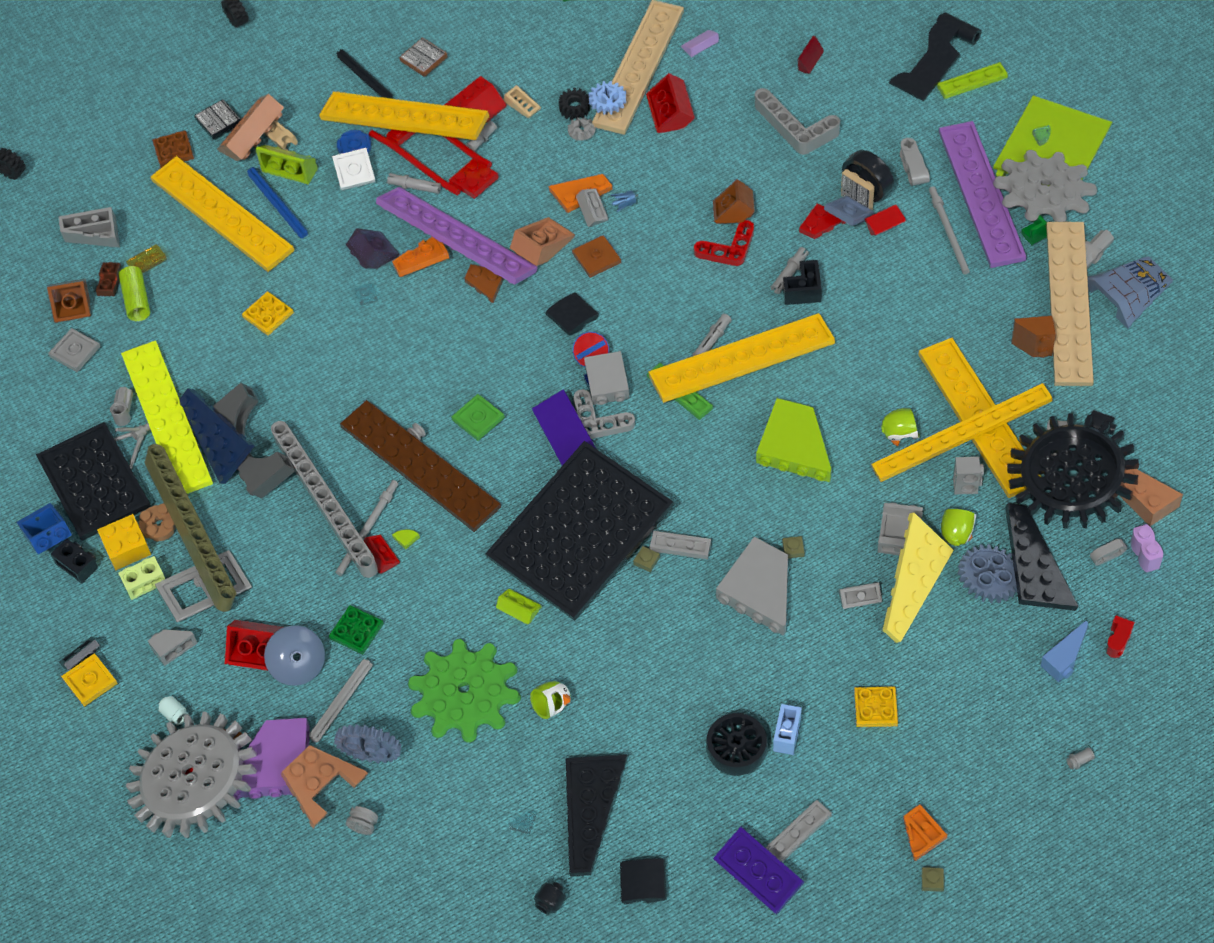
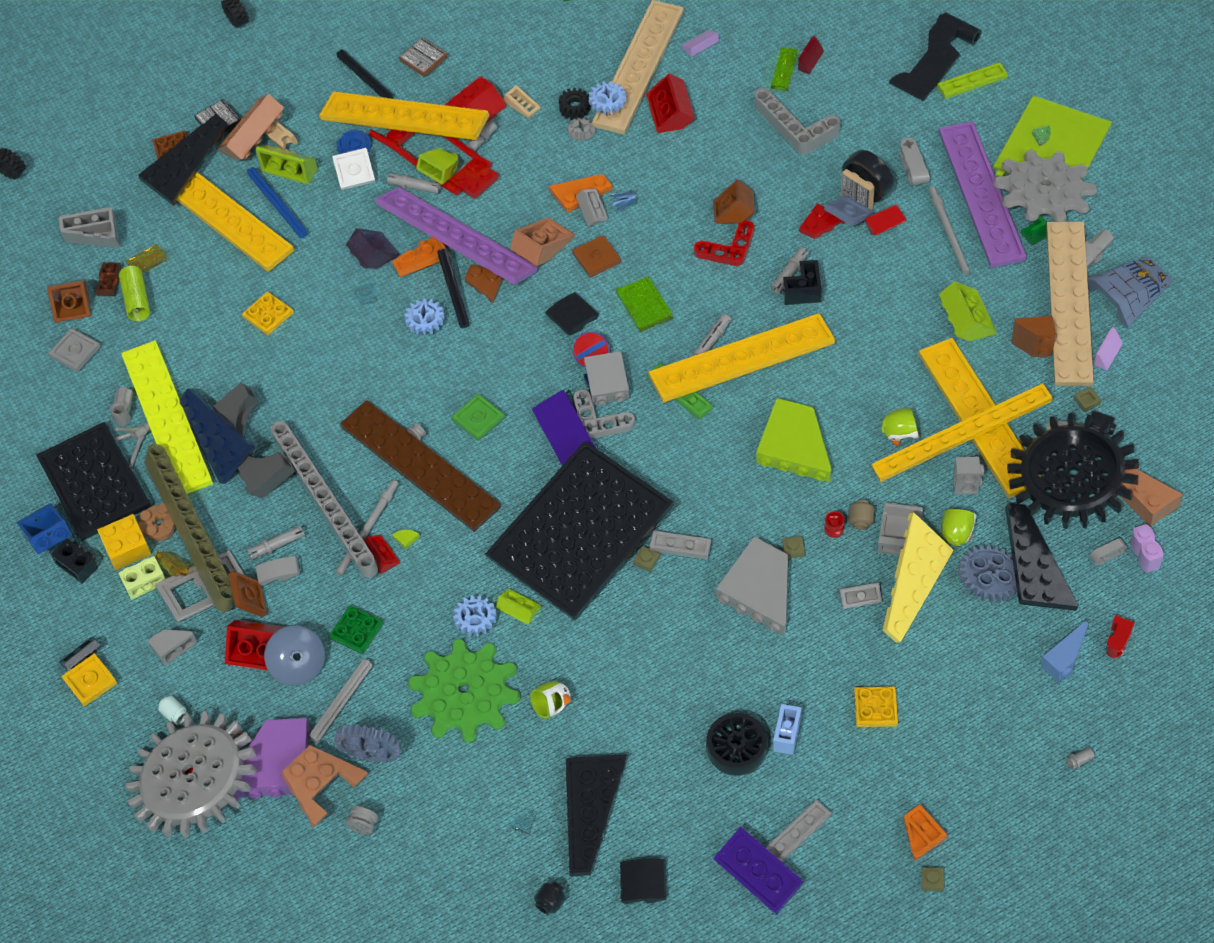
none -> black wing [138,114,228,206]
none -> clear yellow plate [155,551,189,577]
none -> dark orange plate [228,571,267,617]
none -> light grey pin [246,525,305,560]
none -> light grey slope [256,556,300,586]
none -> light blue gear [404,298,445,335]
none -> lime torso [416,148,459,184]
none -> black axle [437,249,469,329]
none -> light blue gear [453,595,497,637]
none -> clear neon green tile [616,276,673,332]
none -> clear neon green tile [771,47,798,91]
none -> red wheel [824,511,845,538]
none -> dark tan head [848,500,875,530]
none -> lime slope [939,281,997,341]
none -> olive plate [1074,387,1101,412]
none -> lavender slope [1094,327,1122,370]

